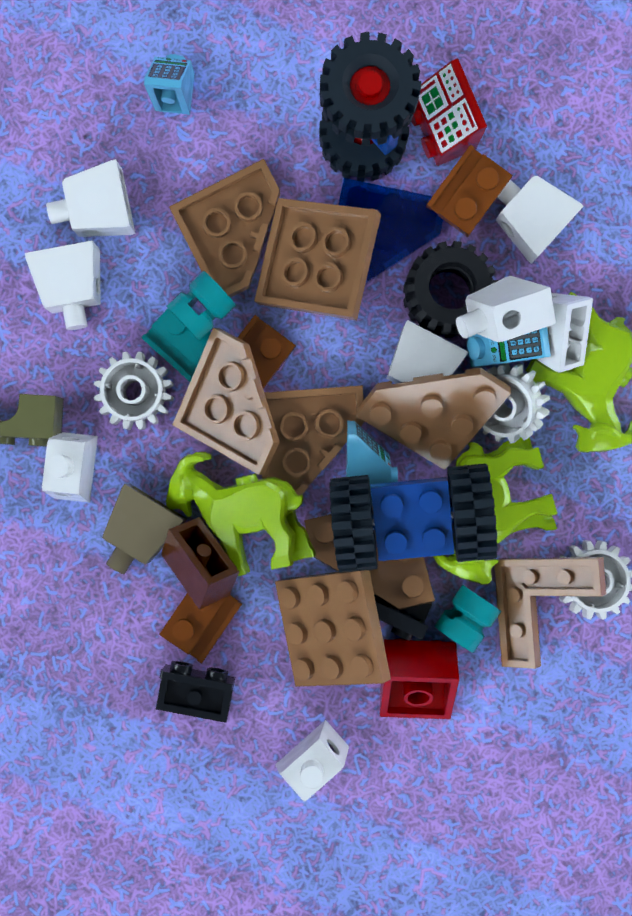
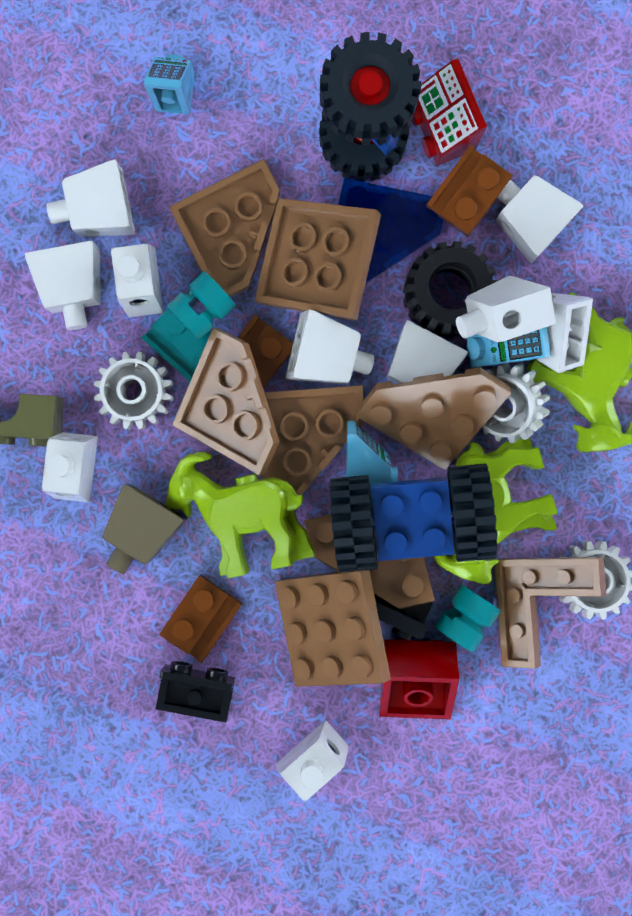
reddish brown brick [161,517,239,610] -> none
none -> white torso [111,244,163,318]
none -> white torso [285,309,374,384]

